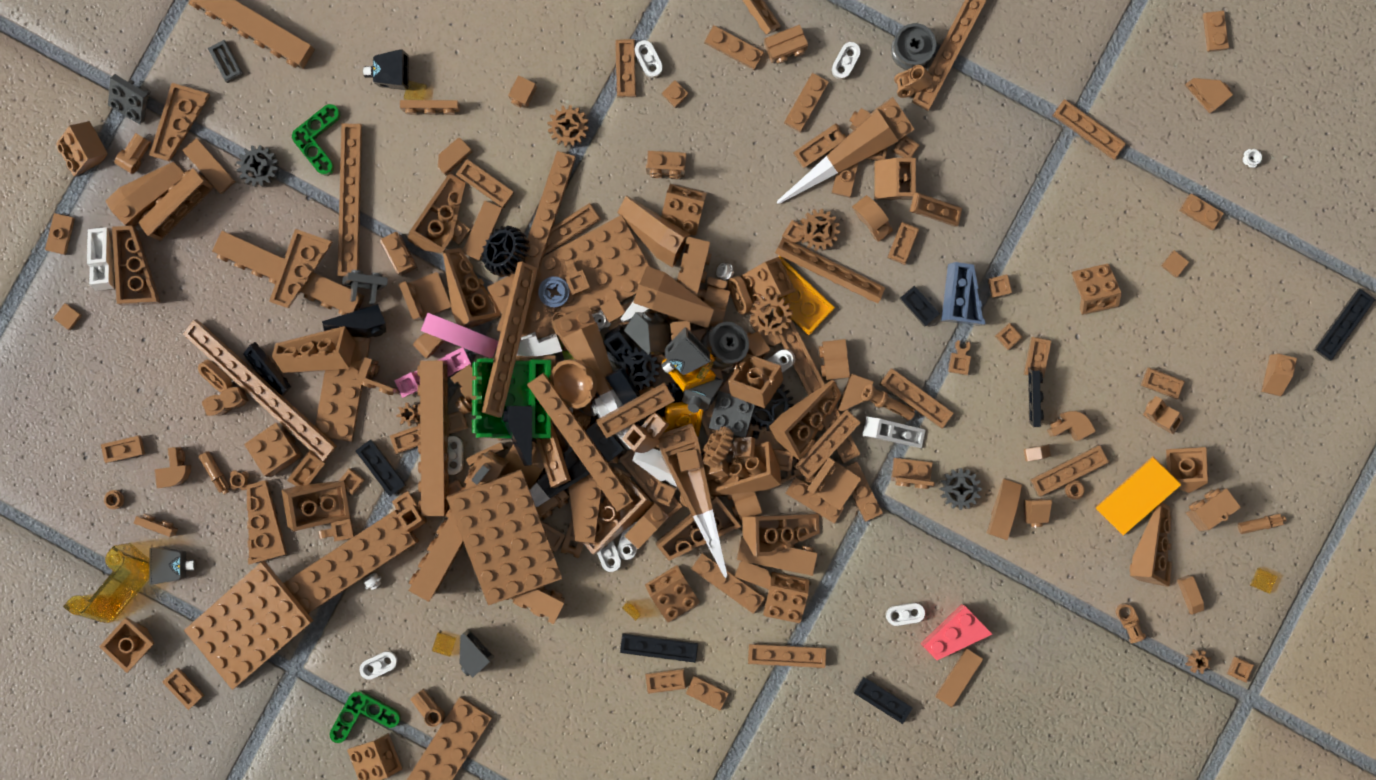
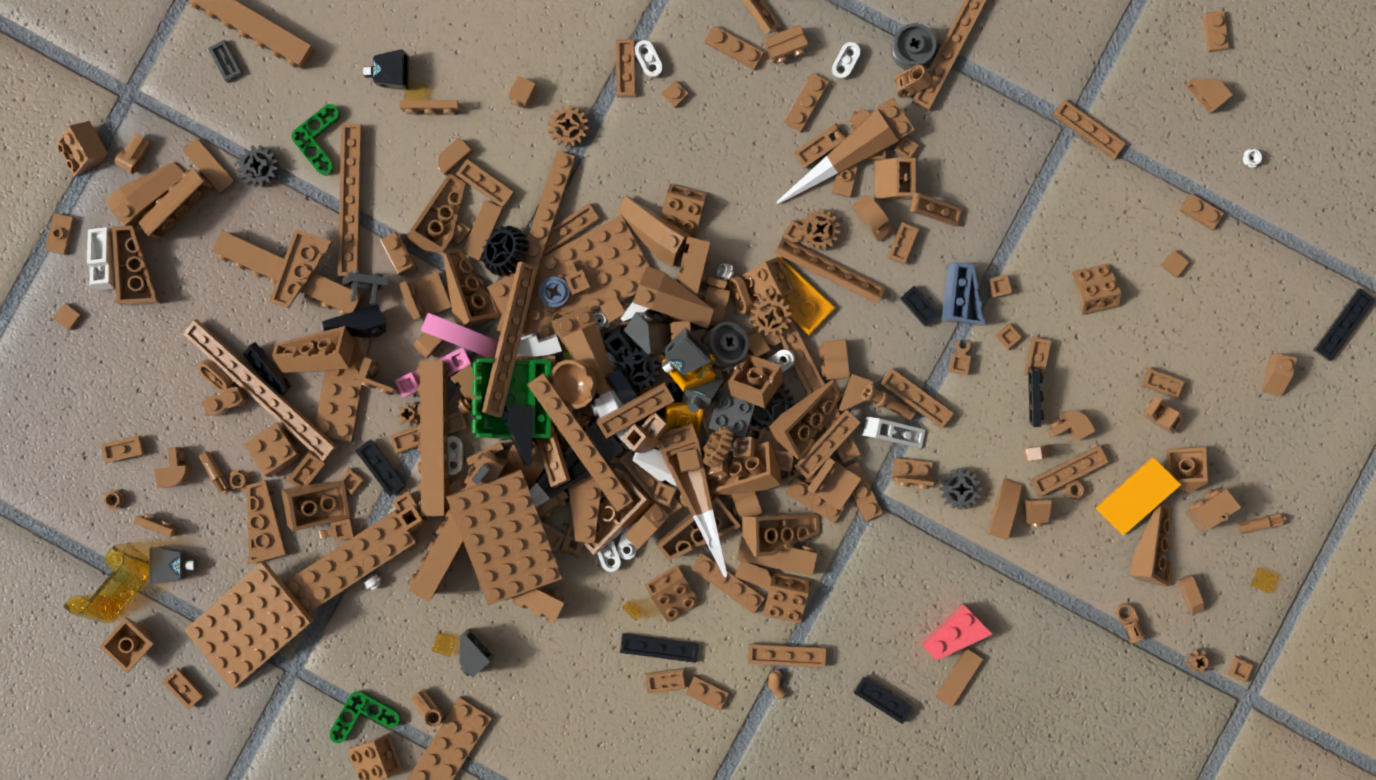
dark grey plate [108,74,151,125] -> none
medium nougat wing [149,83,210,162] -> none
white plate [359,651,398,680] -> none
medium nougat bracket [646,151,686,179] -> none
white plate [886,603,925,626] -> none
none -> medium nougat arm [768,670,786,700]

